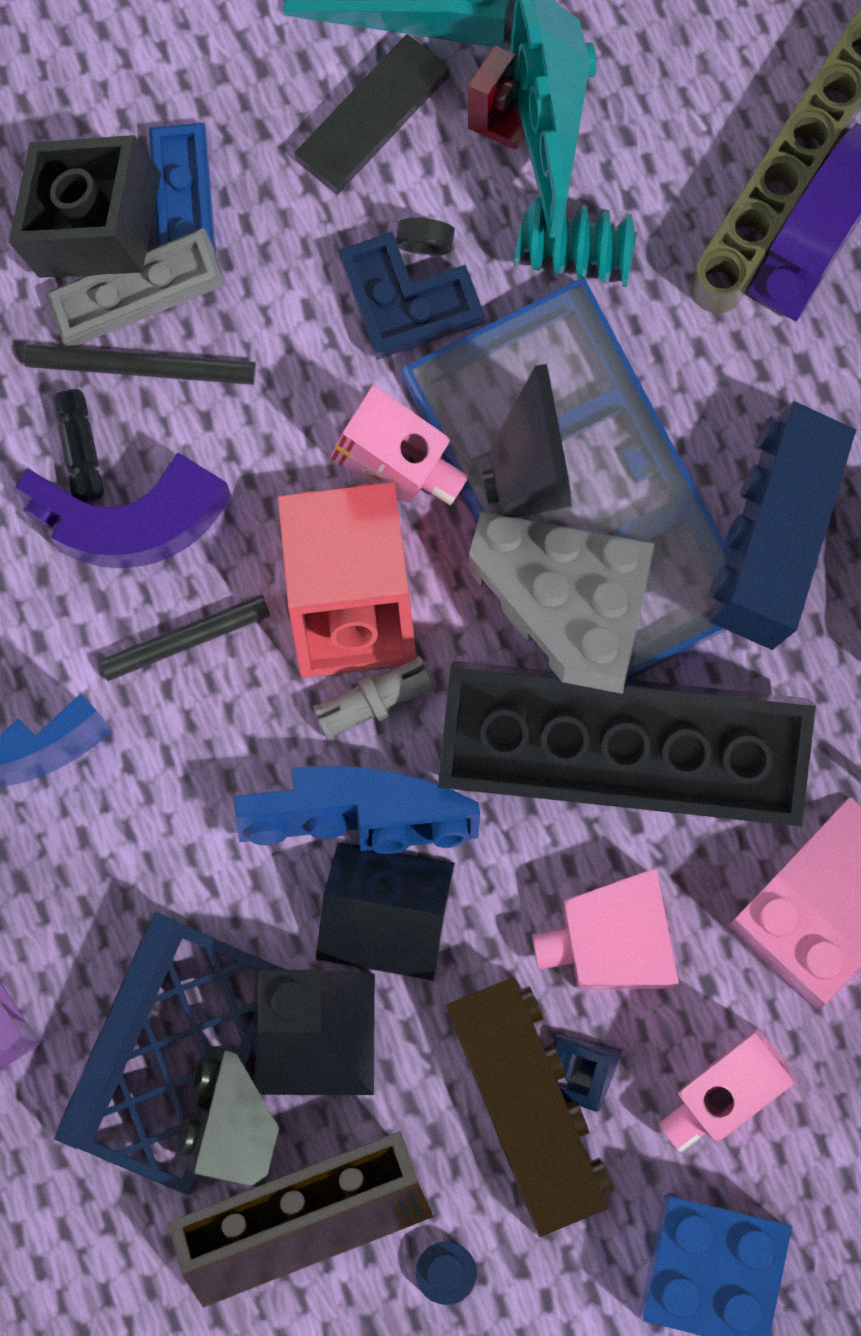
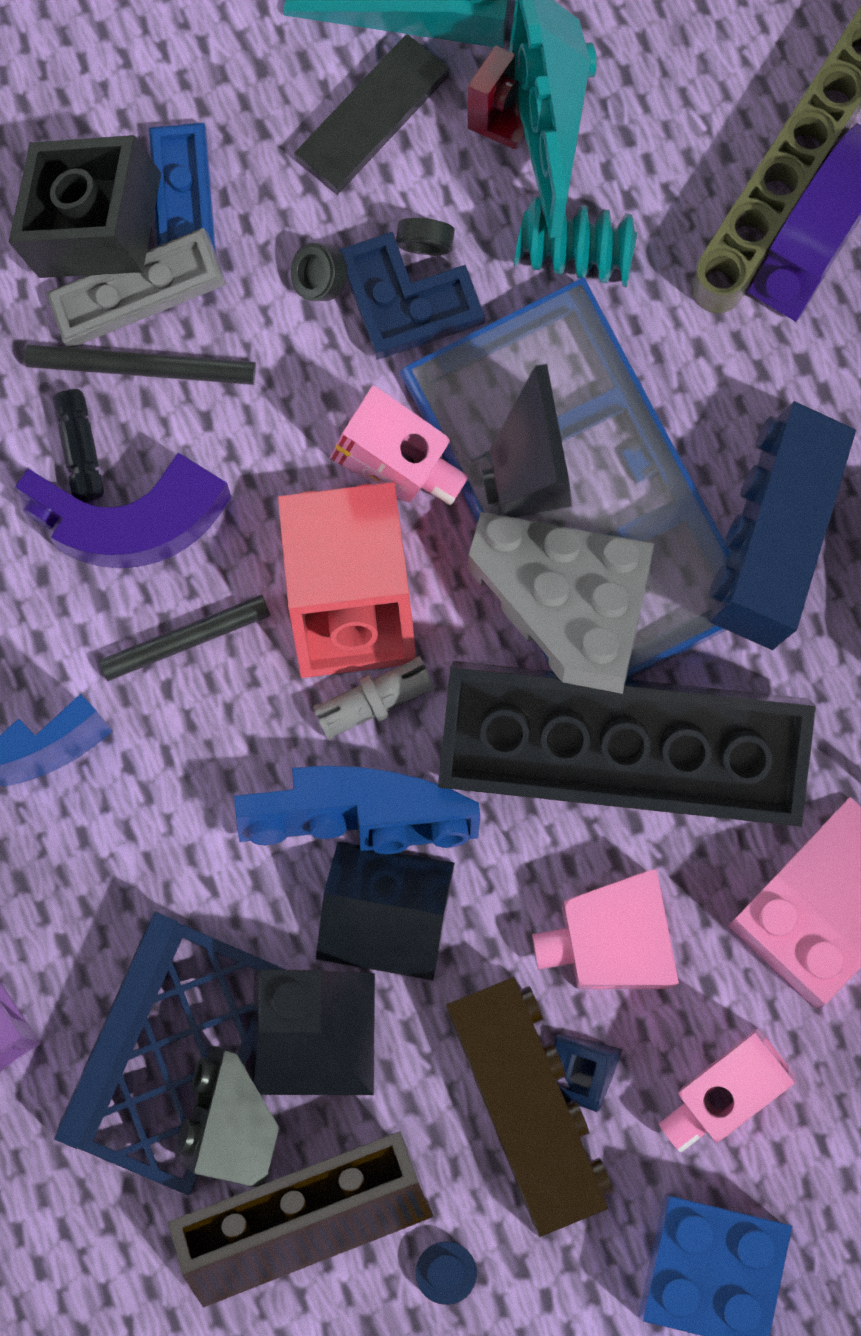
none -> pearl dark grey tile [291,243,347,301]

